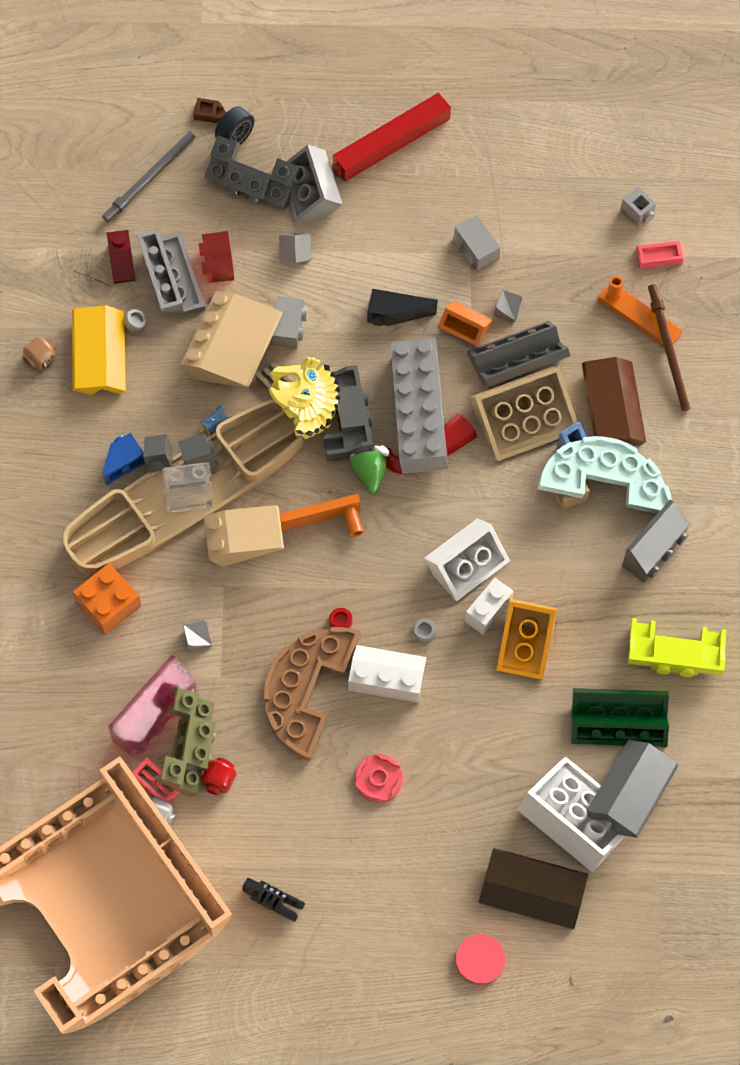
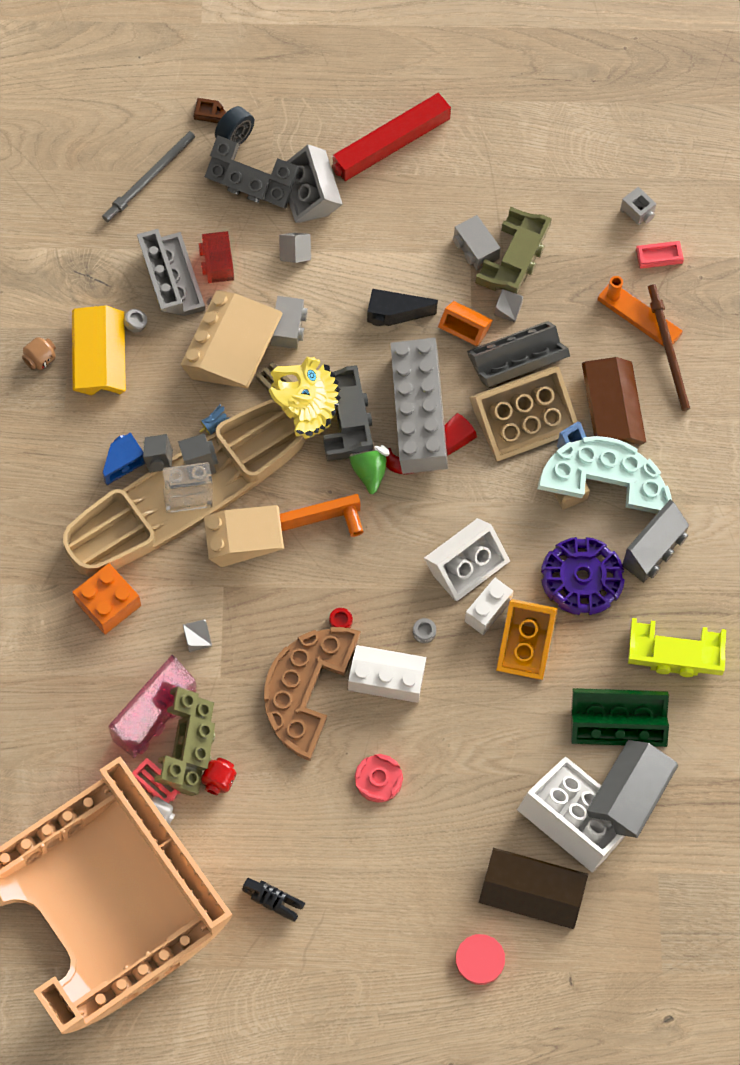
dark red slope [106,230,136,284] -> none
none -> olive bracket [475,207,552,294]
none -> dark purple plate [541,537,625,615]

